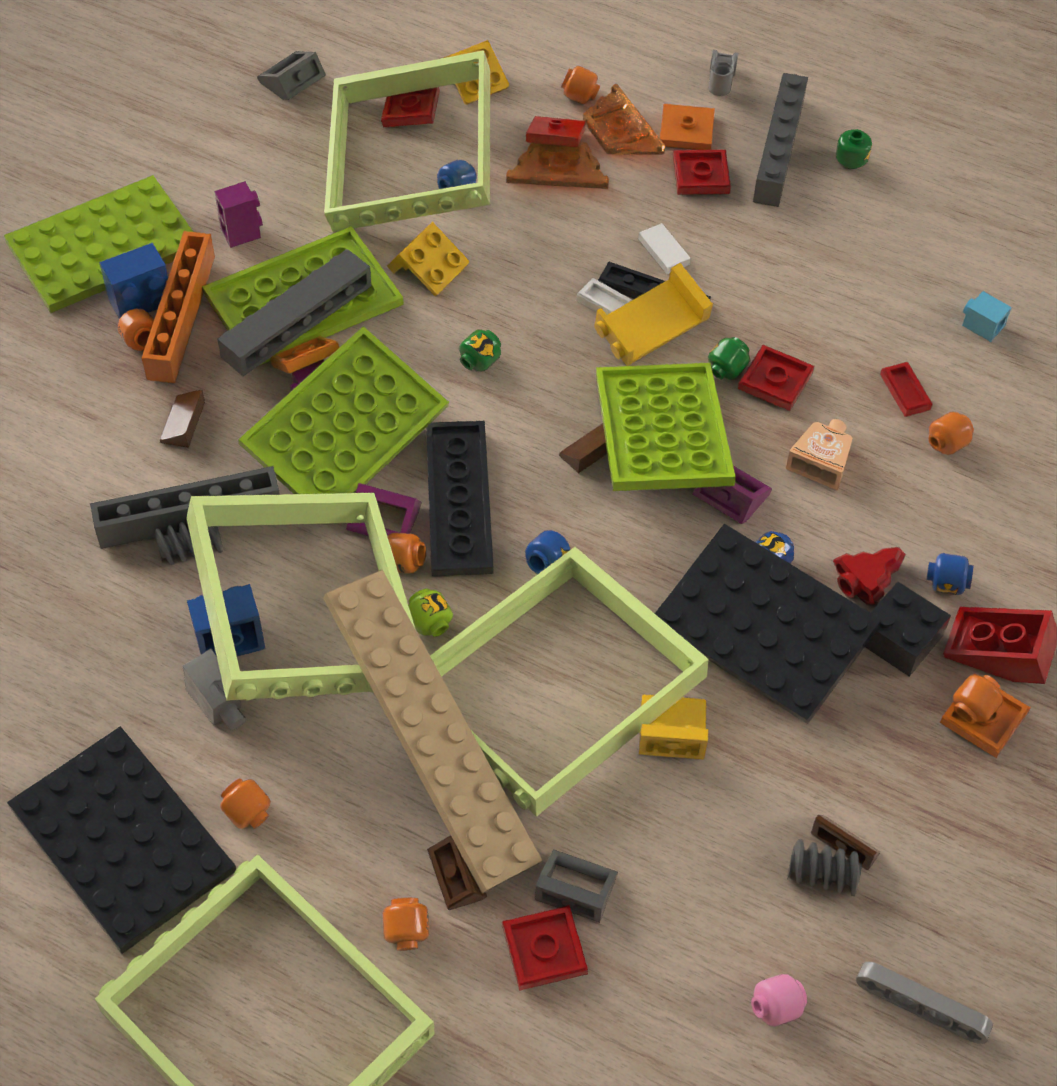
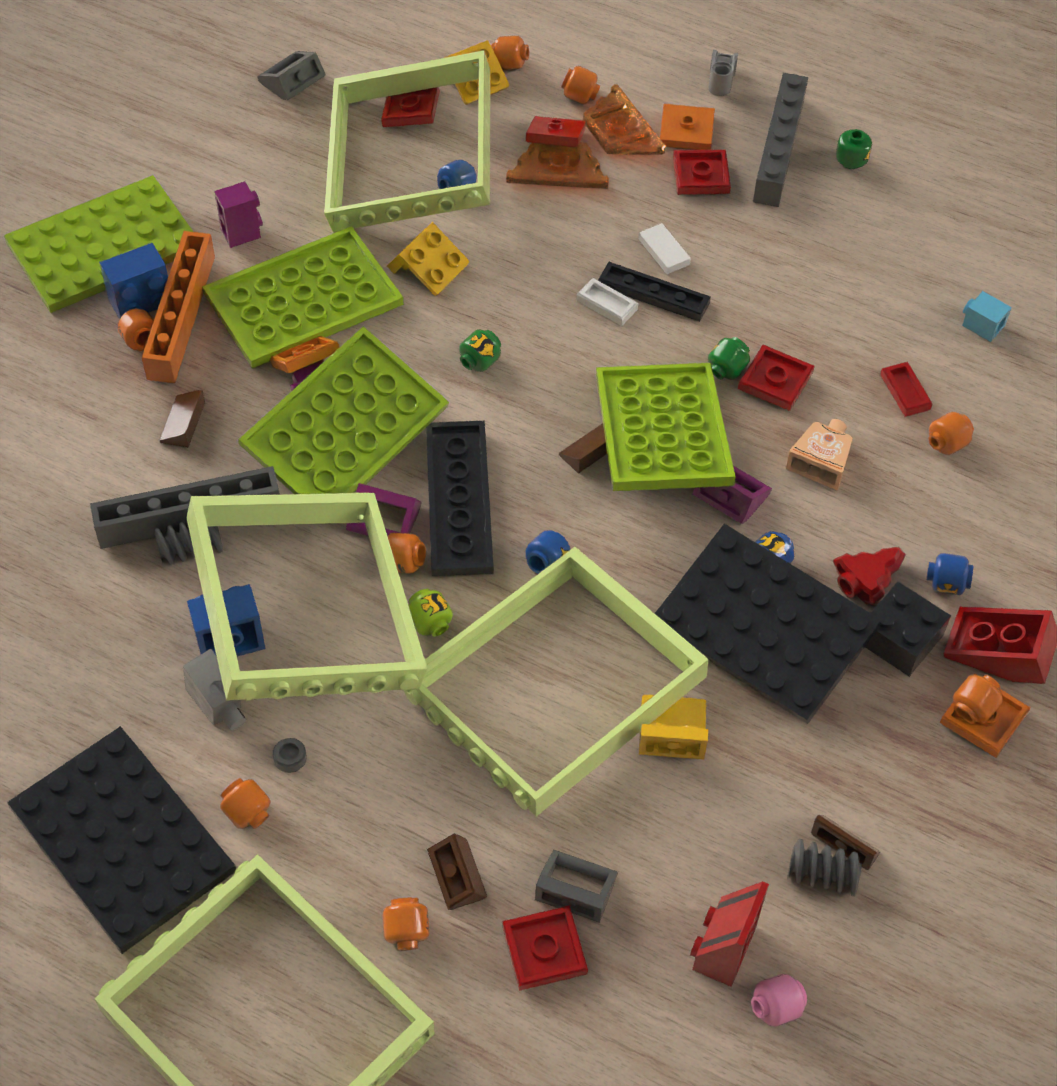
dark grey brick [217,249,372,377] -> none
tan plate [323,570,542,894] -> none
yellow panel [594,263,713,366] -> none
light grey beam [856,962,993,1044] -> none
none -> dark grey tile [273,738,307,773]
none -> orange head [491,36,530,70]
none -> red slope [690,881,769,987]

